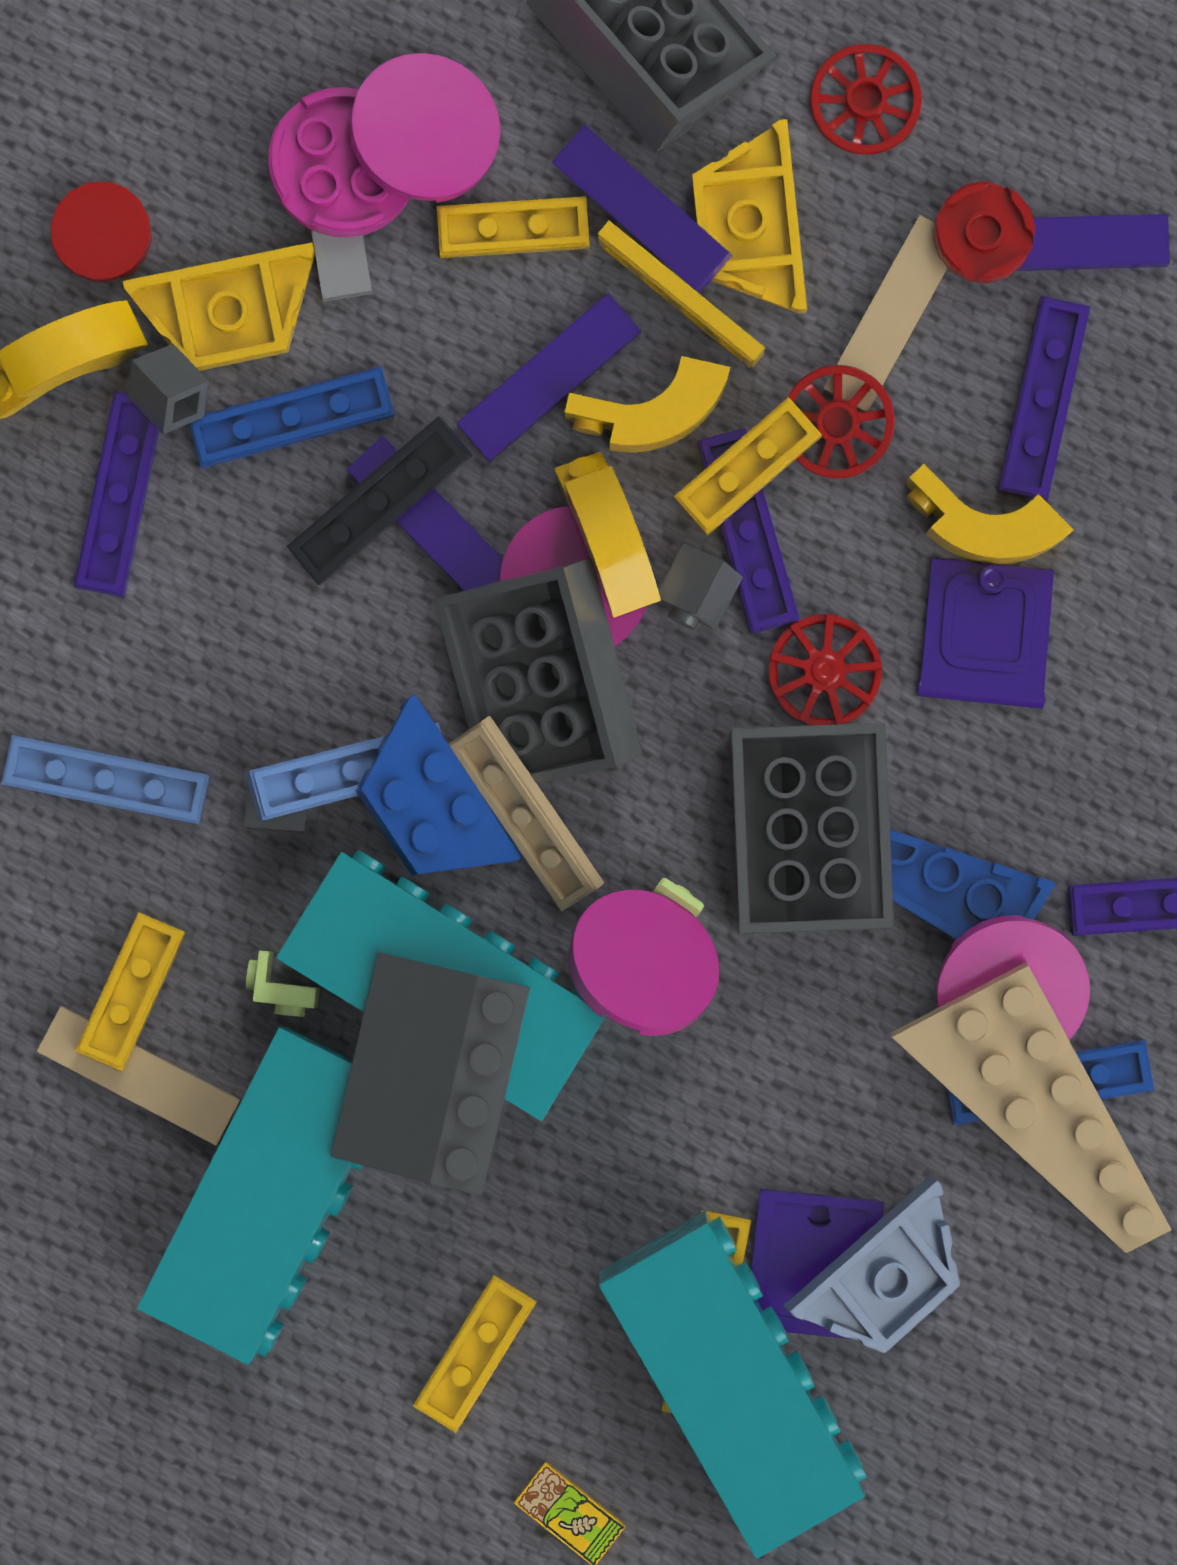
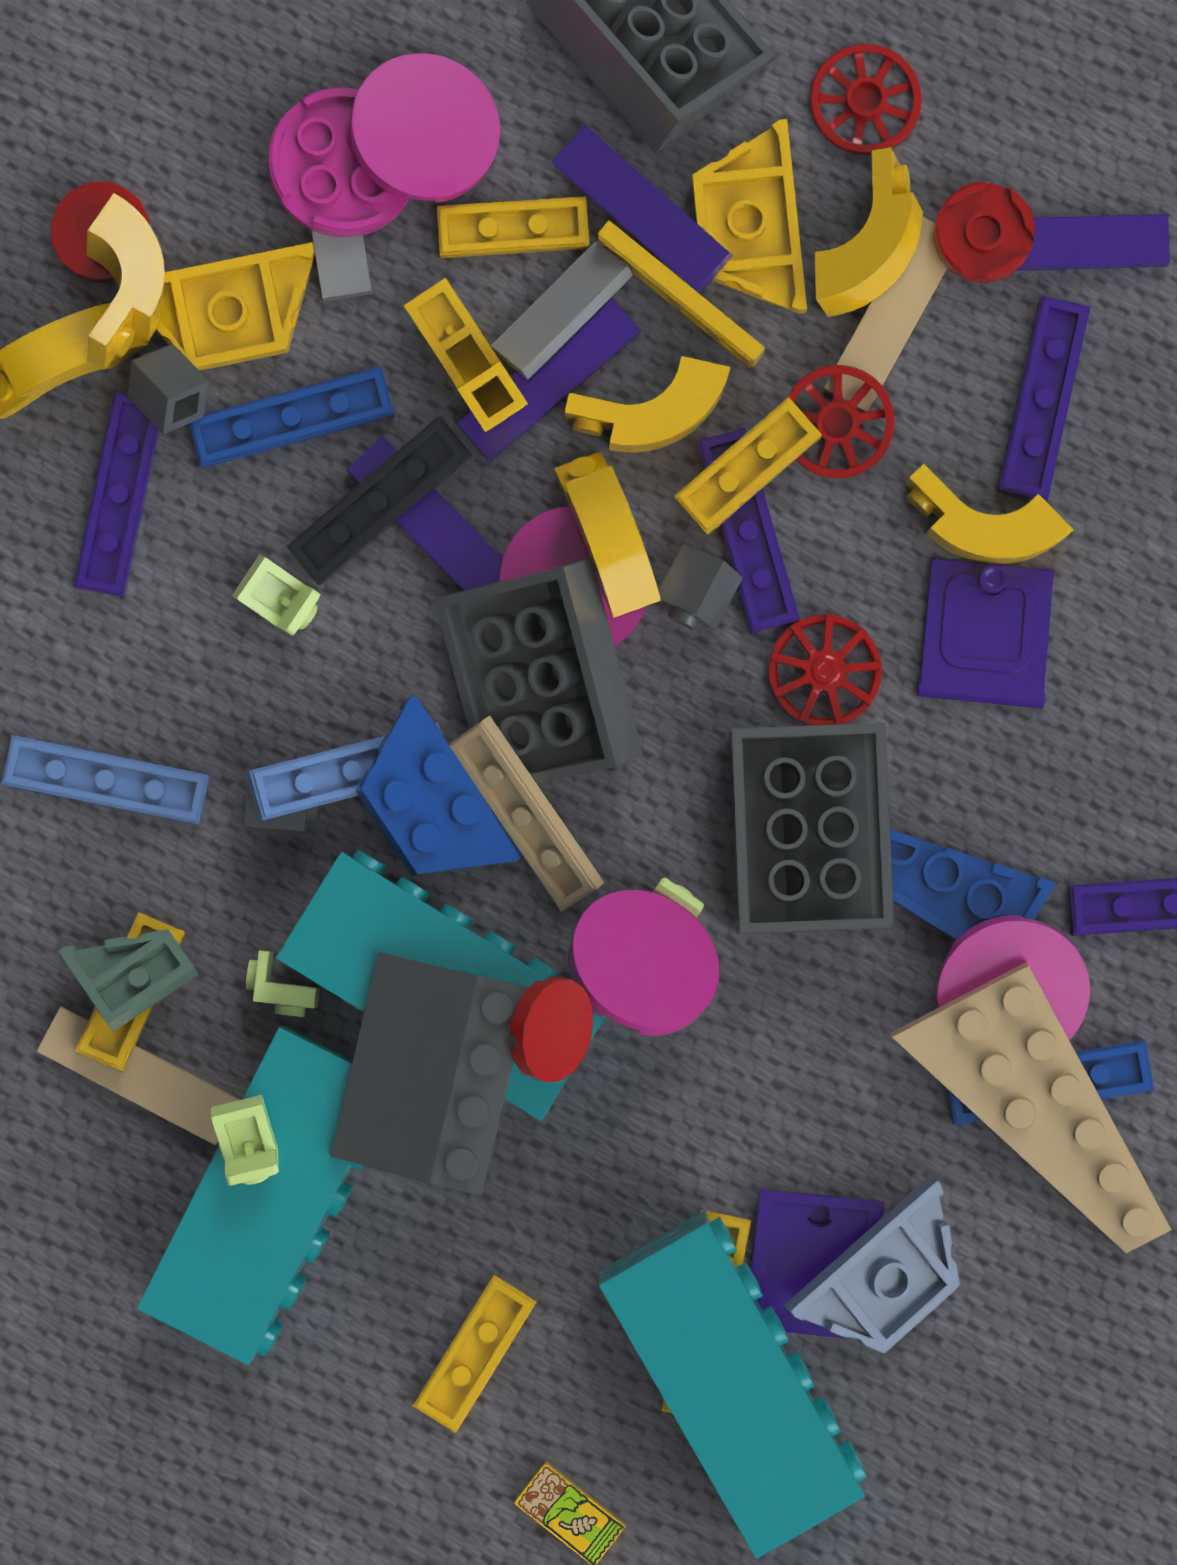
none -> sand green wing [58,929,199,1032]
none -> yellow arch [87,193,165,370]
none -> yellowish green bracket [211,1095,279,1186]
none -> yellowish green bracket [232,554,321,636]
none -> yellow arch [403,278,528,432]
none -> light grey tile [491,241,633,380]
none -> red tile [510,976,593,1083]
none -> yellow arch [815,148,923,317]

